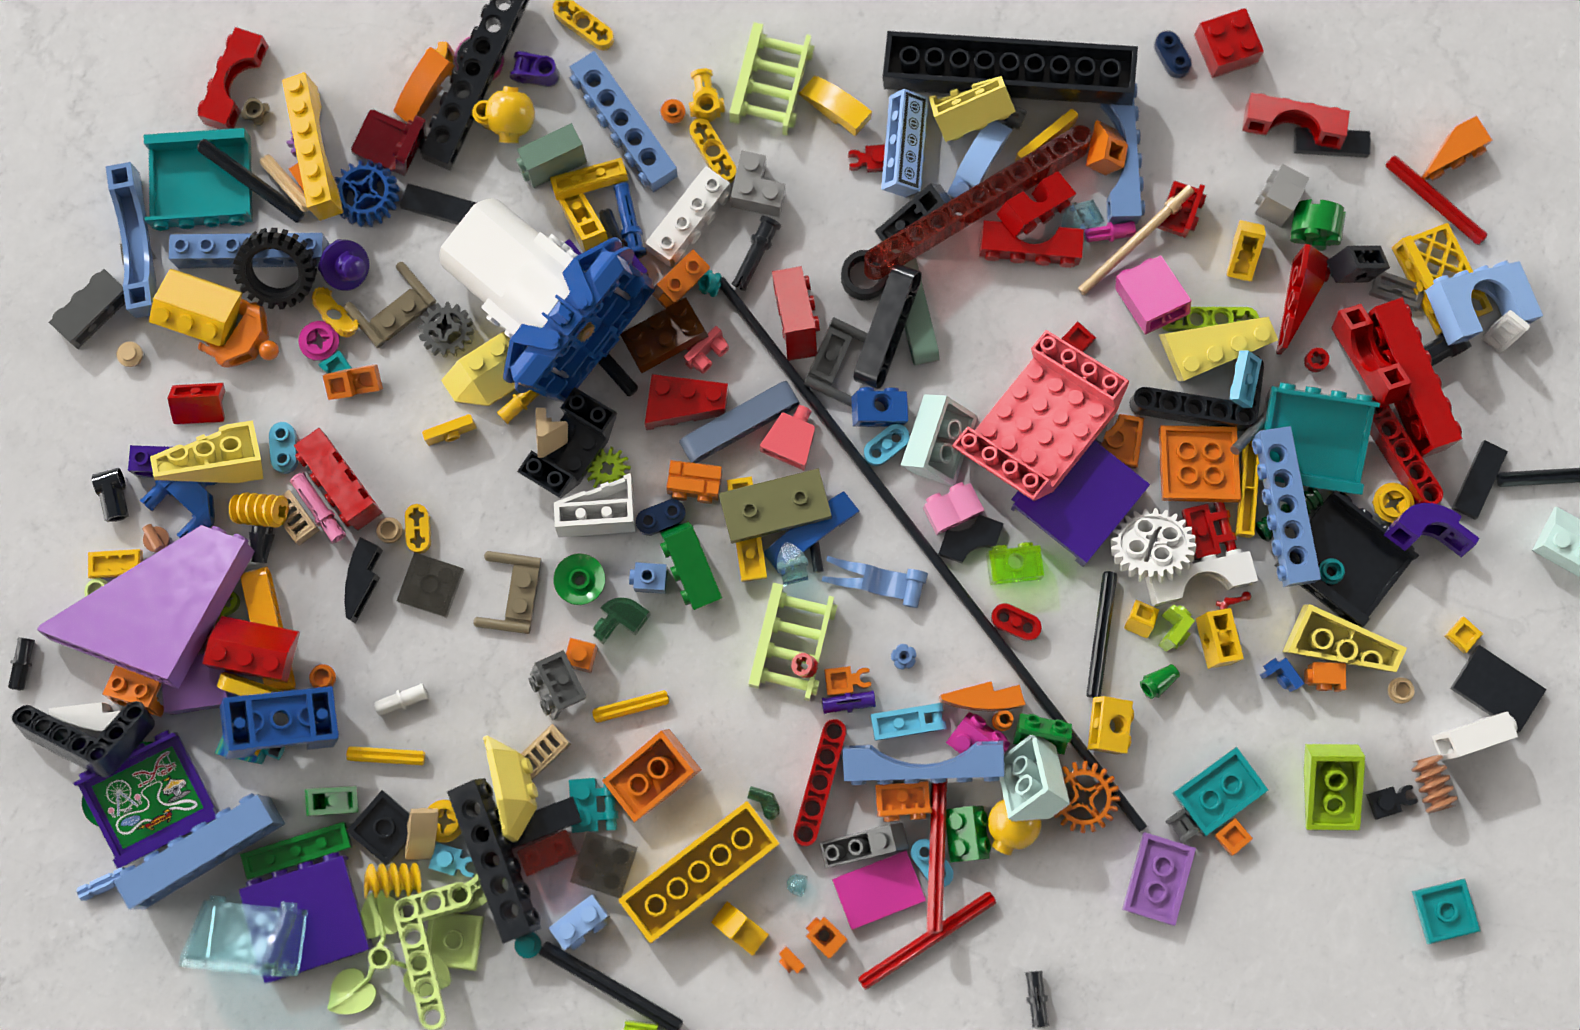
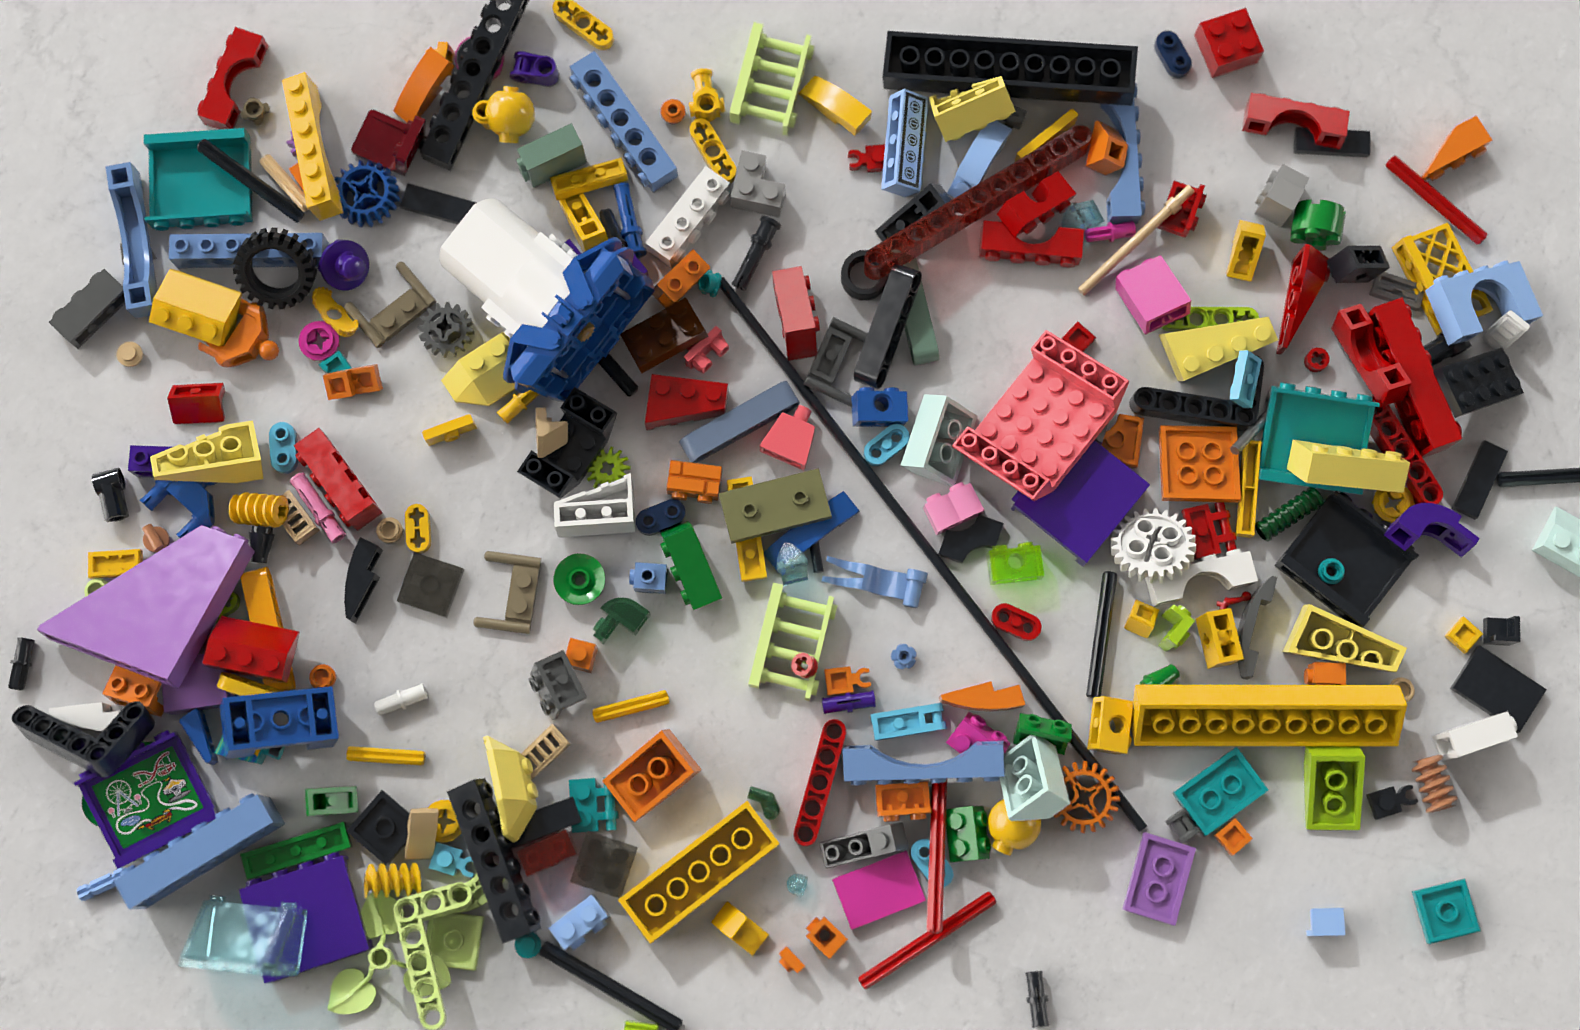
orange pin [992,710,1014,732] -> none
medium blue brick [1252,426,1321,588] -> none
blue bracket [1260,658,1305,692] -> none
none -> blue slope [179,708,218,765]
none -> yellow brick [1130,685,1407,746]
none -> dark grey slope [1237,576,1278,680]
none -> light yellow wedge [1287,440,1410,493]
none -> light blue panel [1306,908,1345,936]
none -> black plate [1433,348,1524,418]
none -> black panel [1483,616,1520,646]

